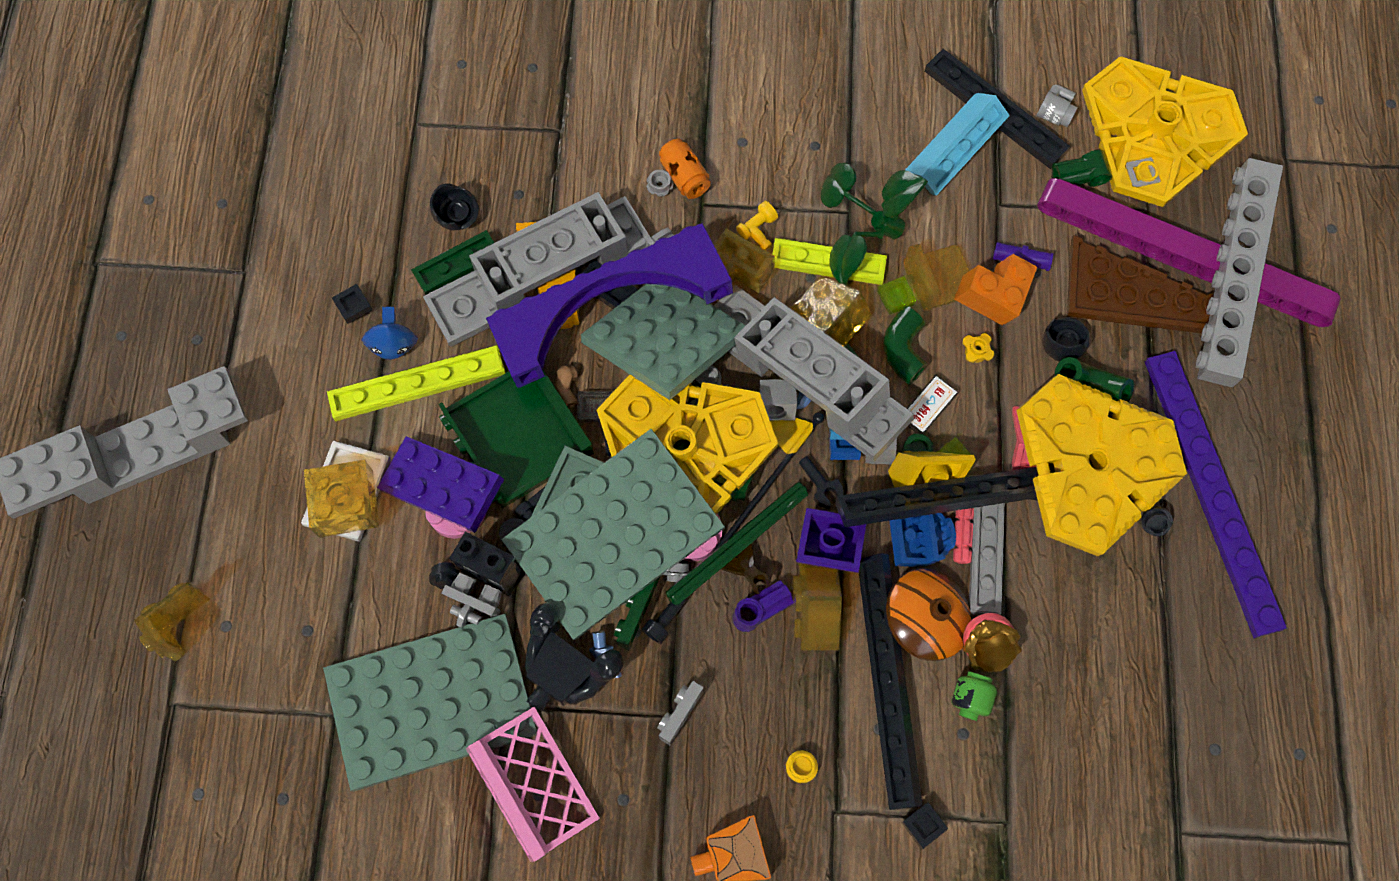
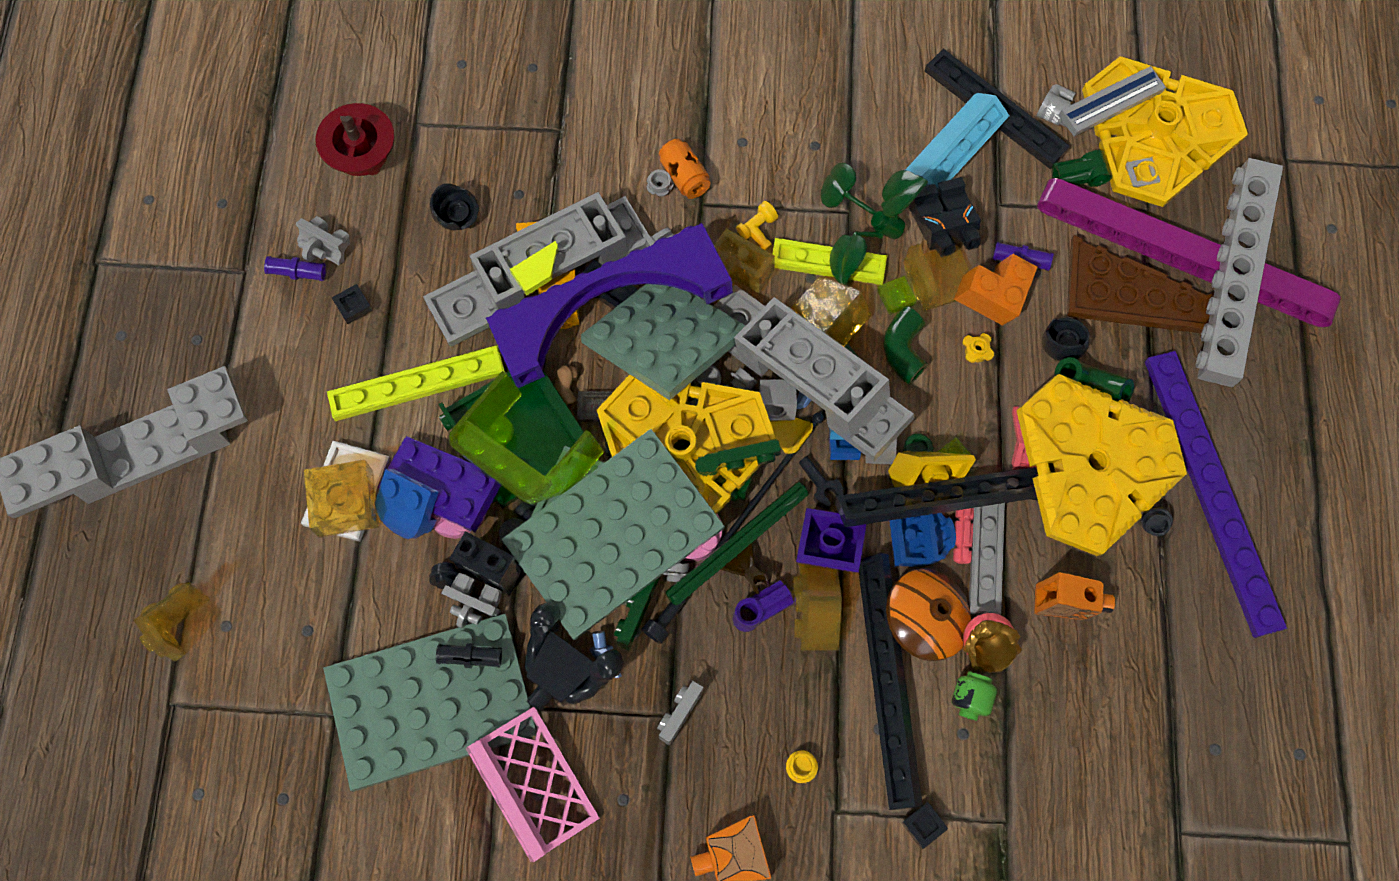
blue piece [361,307,418,360] -> none
dark green plate [411,230,494,295] -> none
white tile [907,375,959,435] -> none
none -> dark purple pin [264,256,326,281]
none -> light grey hips [296,216,350,265]
none -> dark red piece [315,103,395,176]
none -> blue slope [375,469,439,539]
none -> black pin [436,643,502,669]
none -> clear neon green windscreen [449,371,604,504]
none -> neon yellow tile [509,241,559,296]
none -> dark green hinge [695,439,781,477]
none -> light grey plate [731,367,757,391]
none -> black hips [909,177,981,257]
none -> orange torso [1034,572,1115,620]
none -> light grey tile [1059,66,1166,136]

